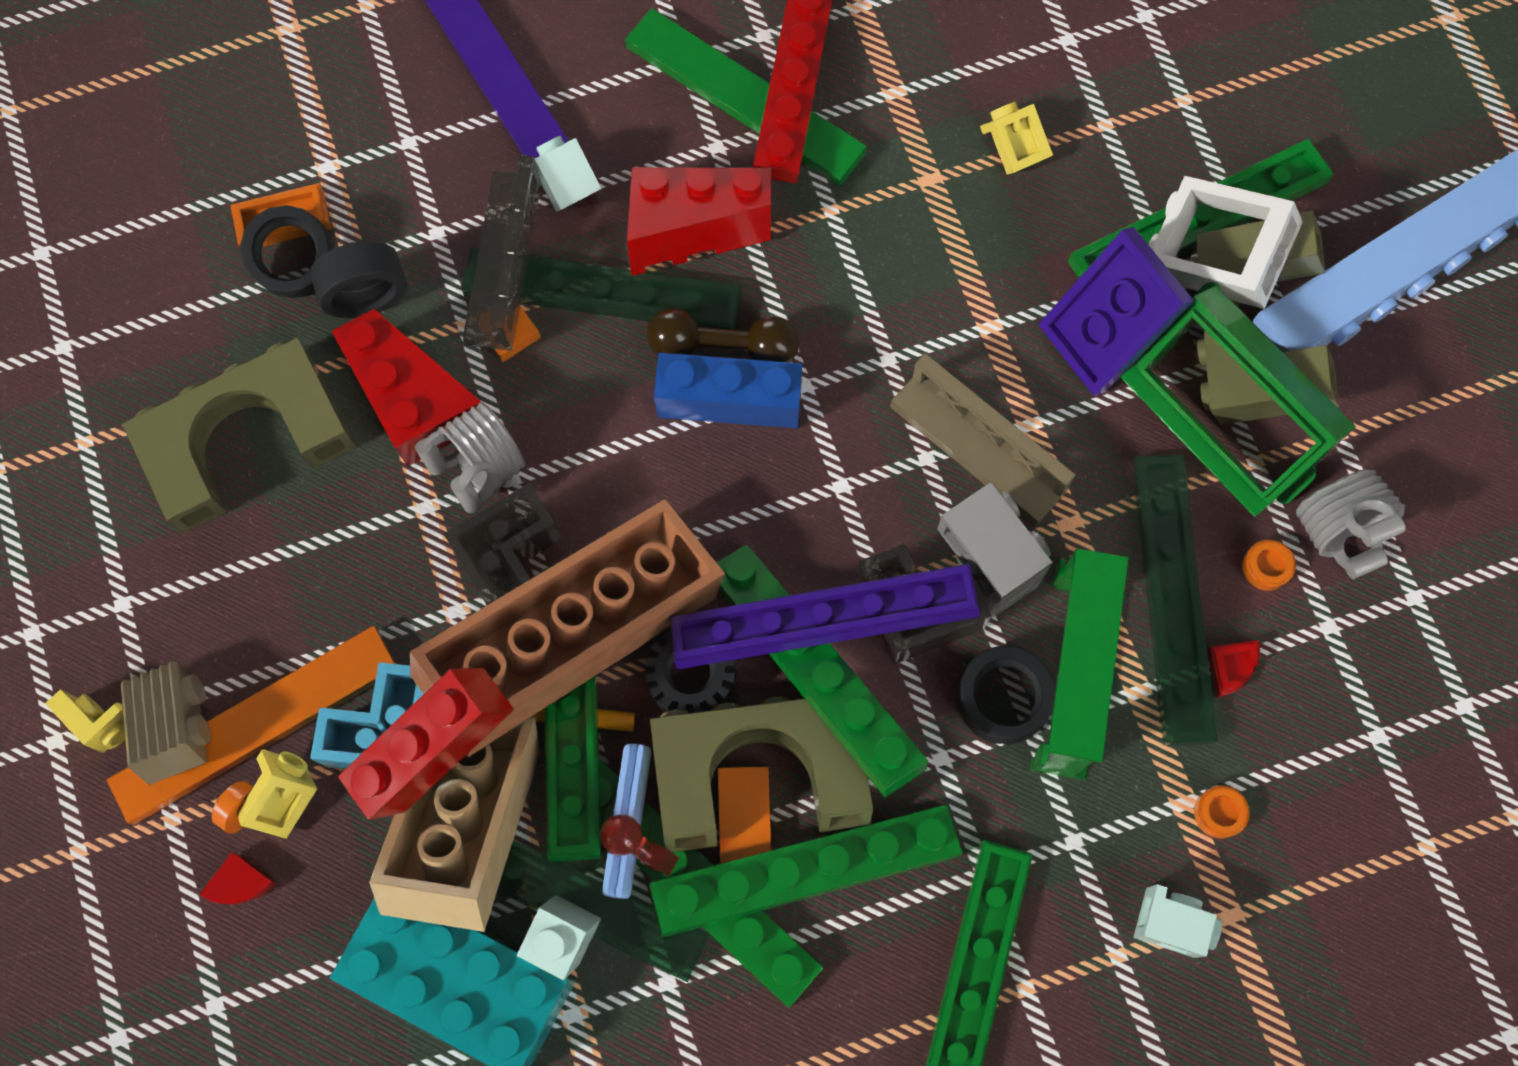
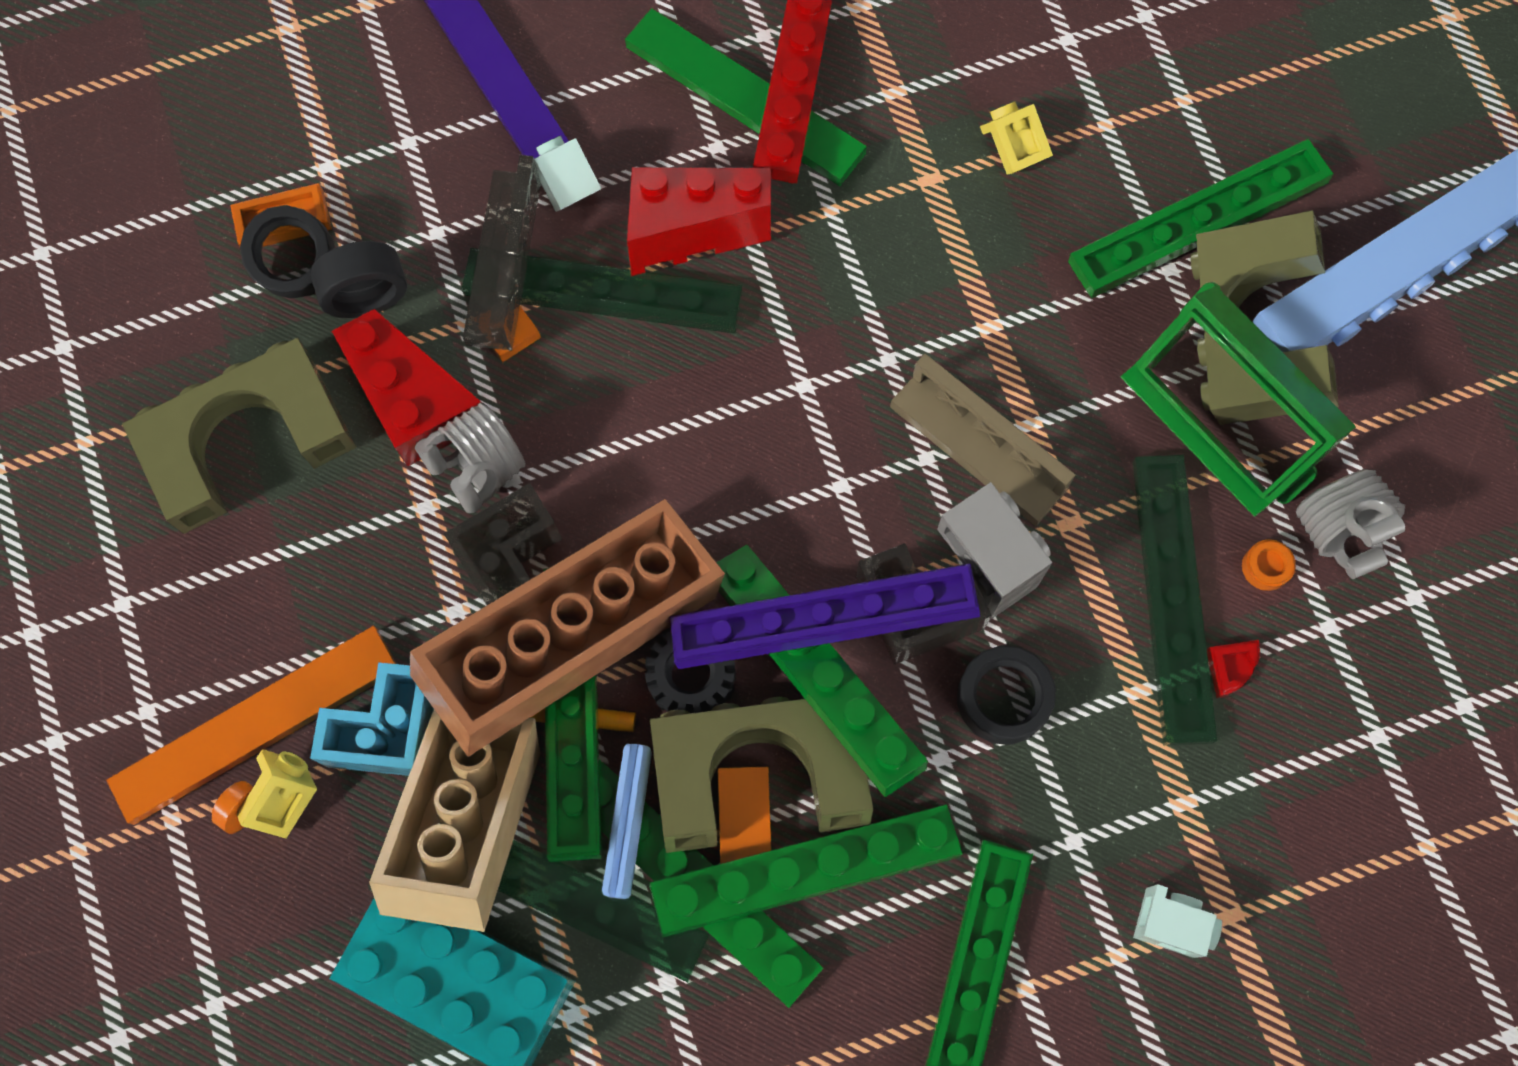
light yellow bracket [45,689,126,753] -> none
dark tan brick [121,661,211,785] -> none
red tile [199,852,276,905] -> none
red brick [338,668,514,820] -> none
light aqua brick [517,895,601,980] -> none
clear red arm [600,815,679,876] -> none
dark brown piece [646,307,799,363] -> none
blue brick [654,353,802,429] -> none
green piece [1030,548,1129,780] -> none
dark purple plate [1038,227,1194,396] -> none
white window [1149,176,1303,309] -> none
orange tile [1194,785,1250,839] -> none

